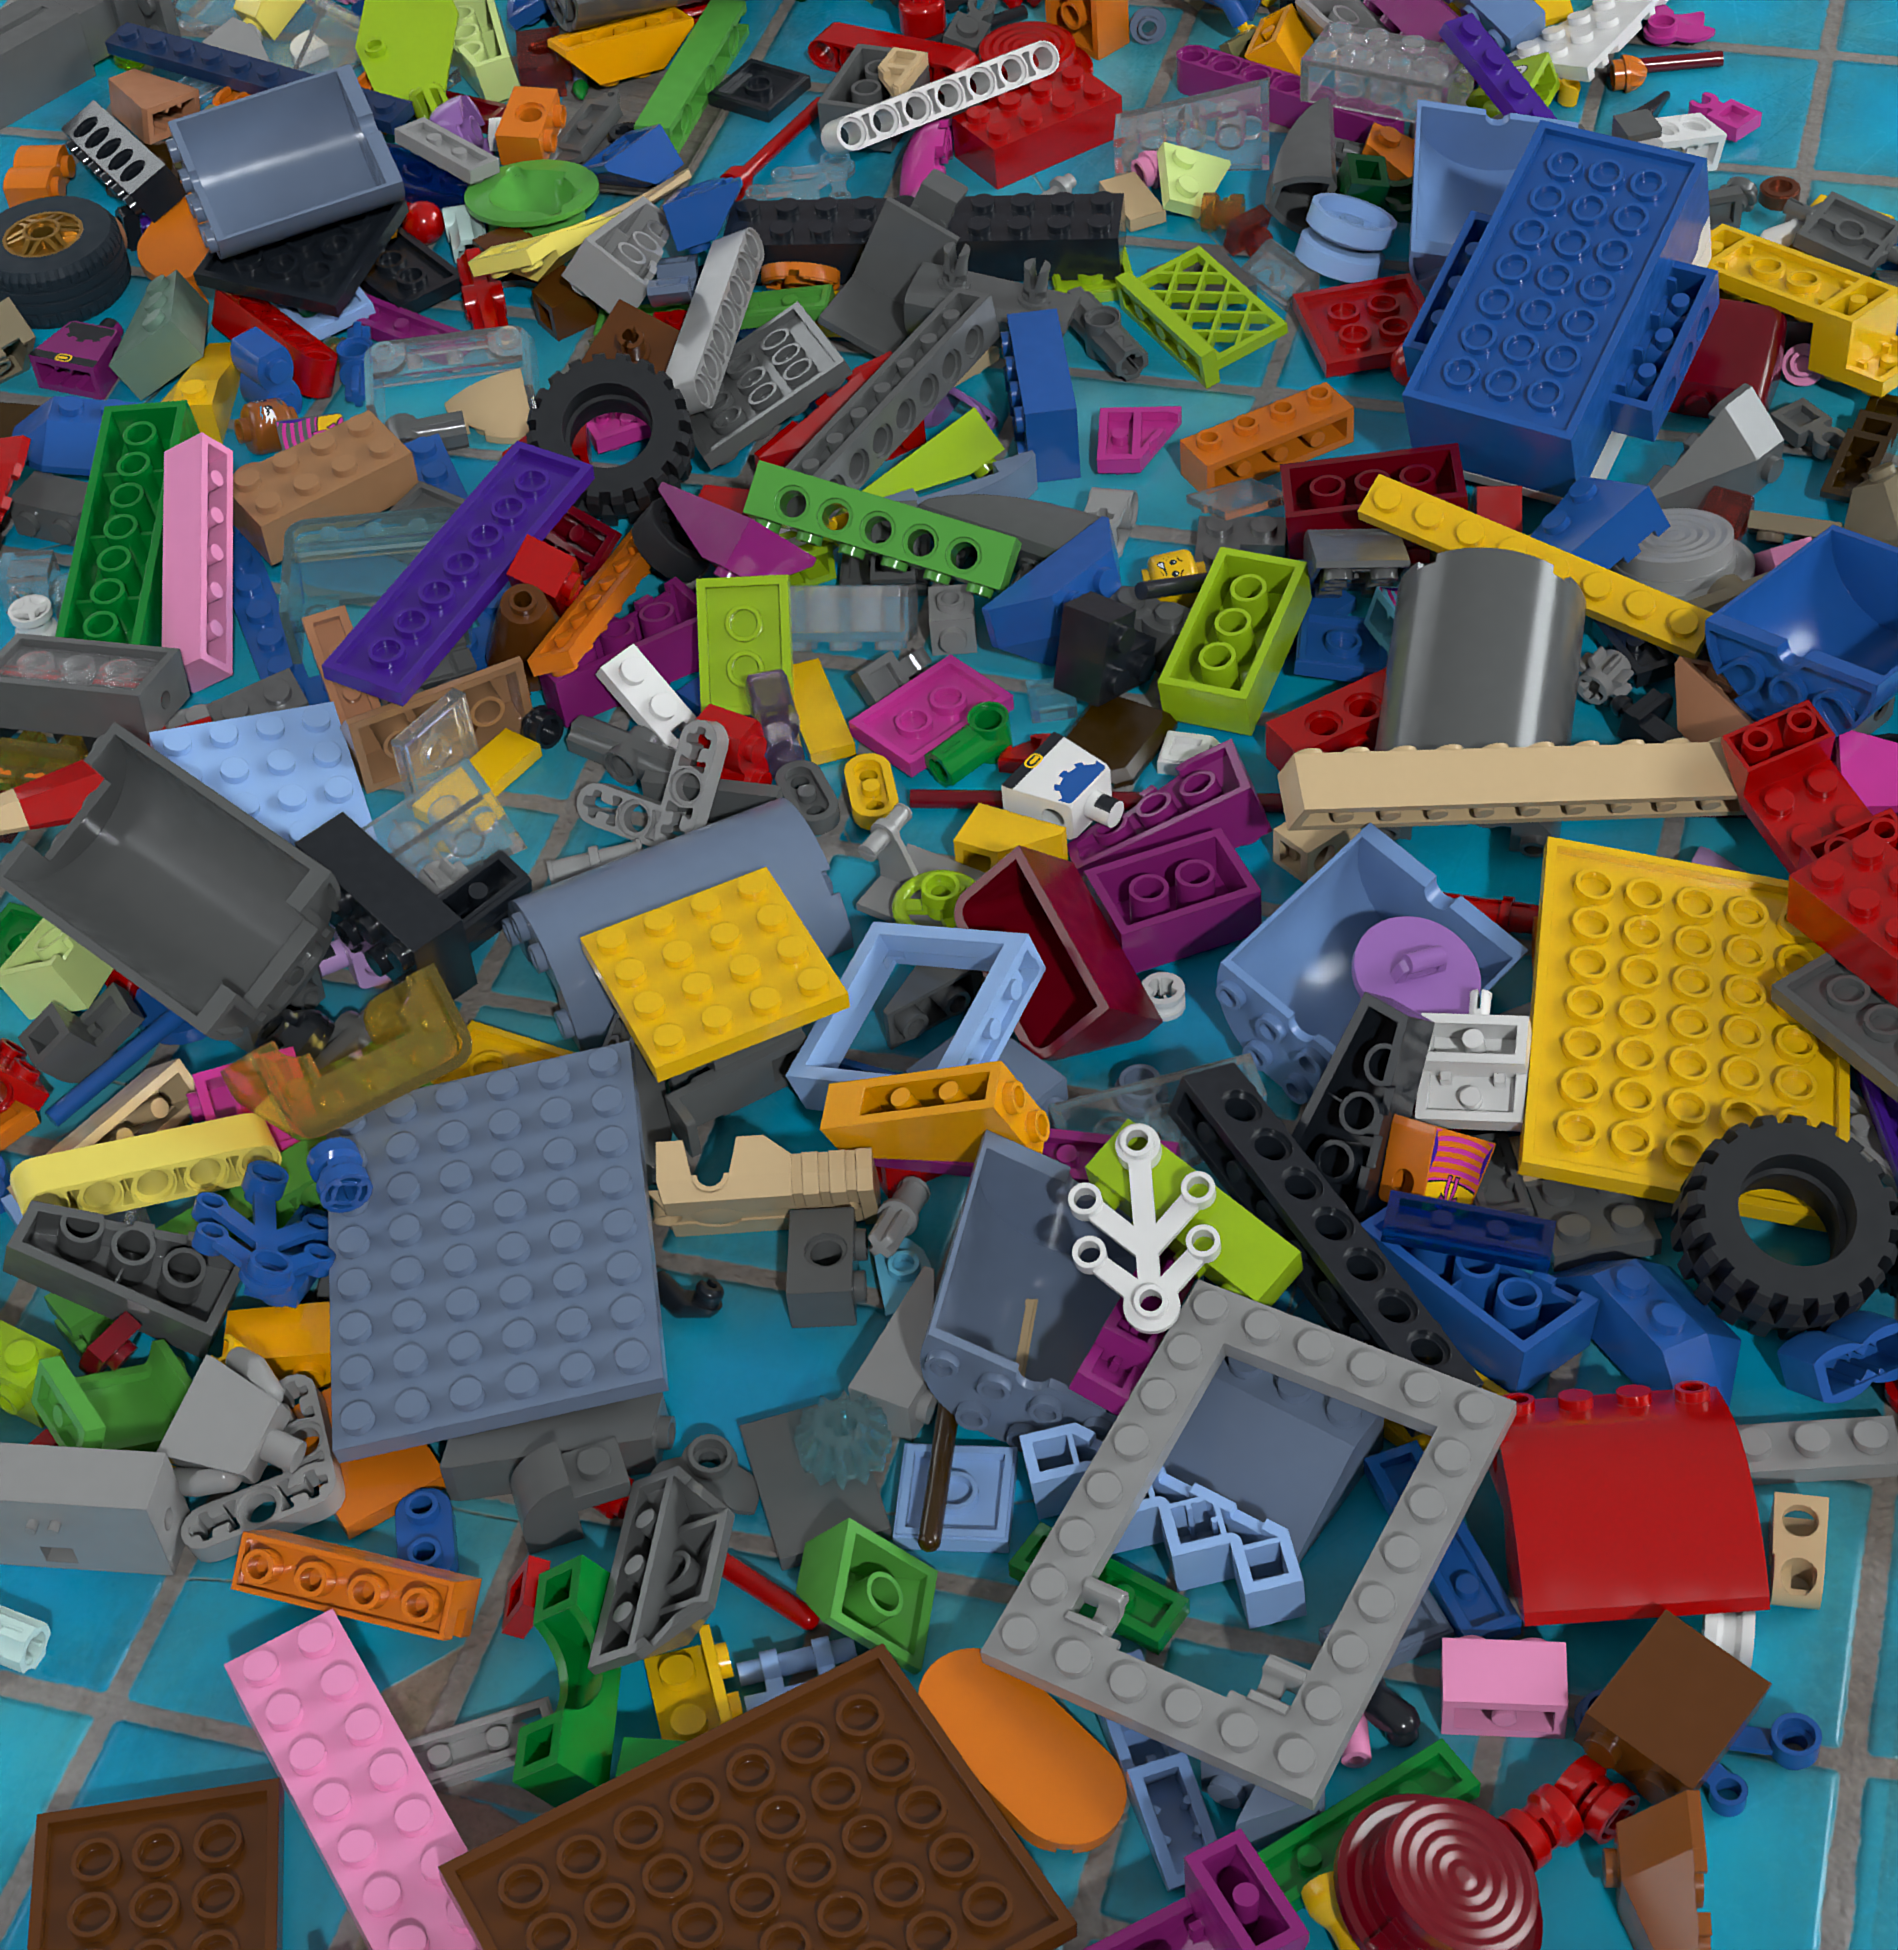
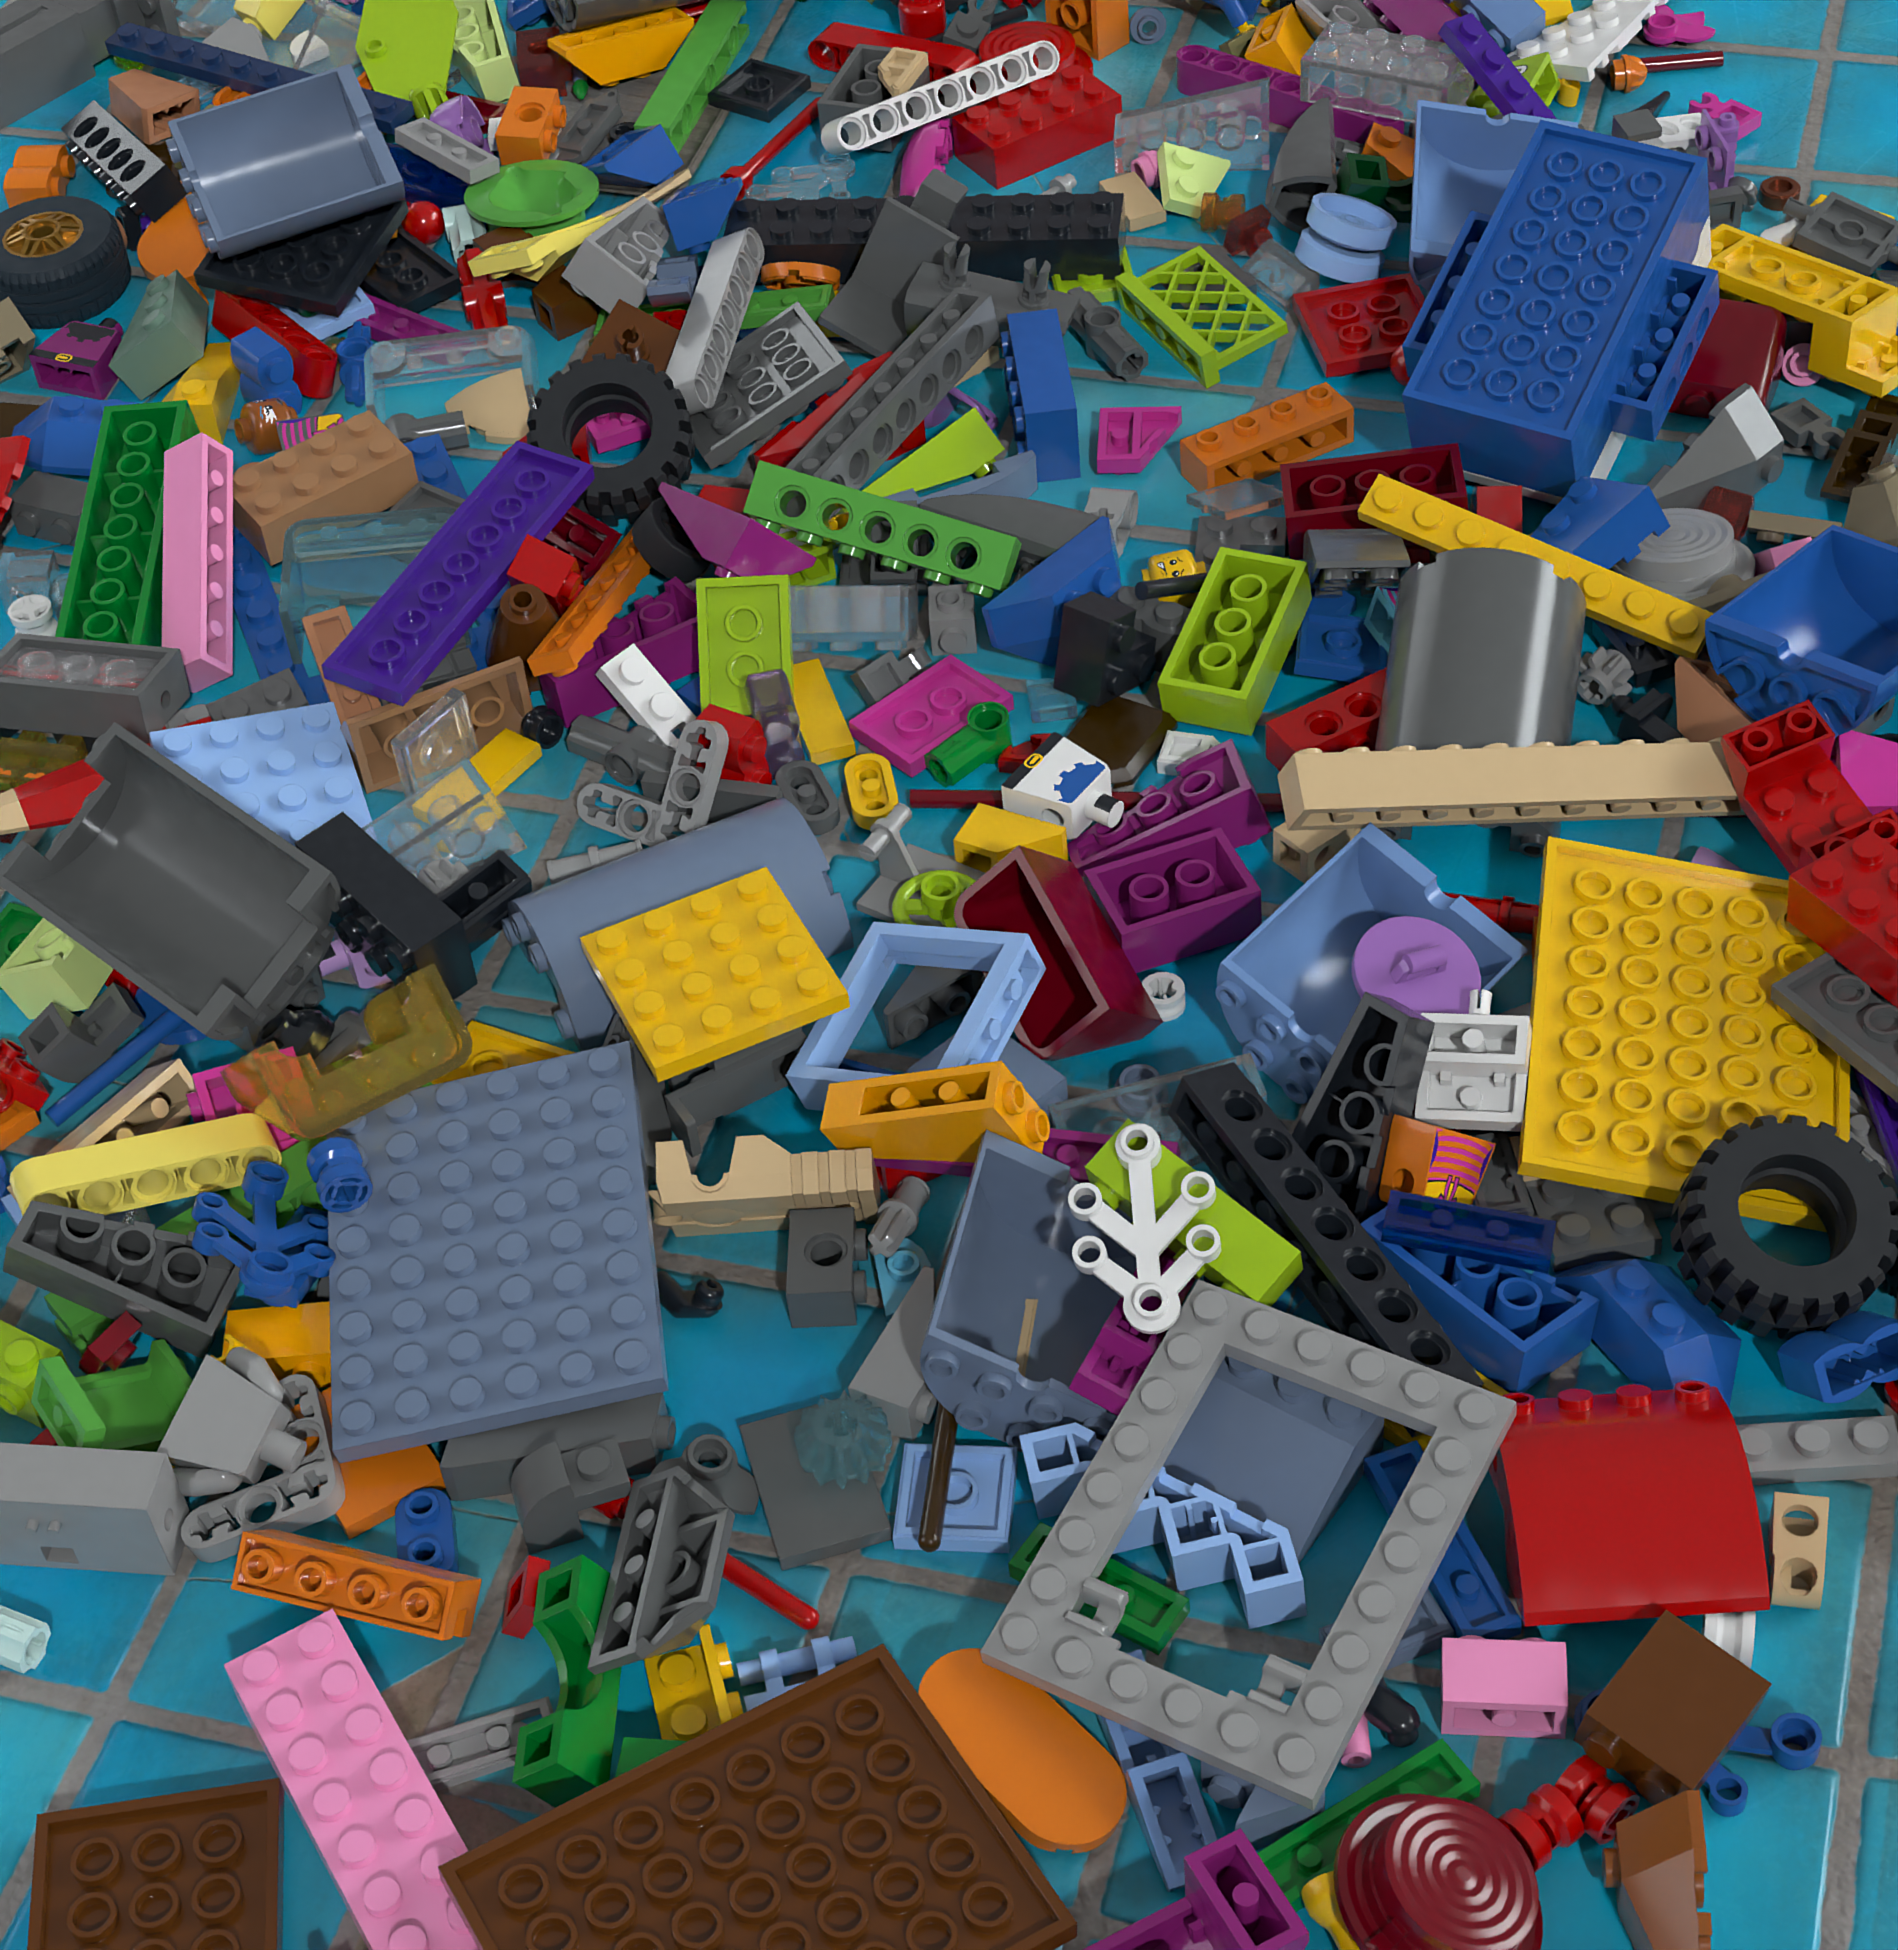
bright green slope [796,1518,938,1675] -> none
none -> medium lavender hinge [1695,109,1739,190]

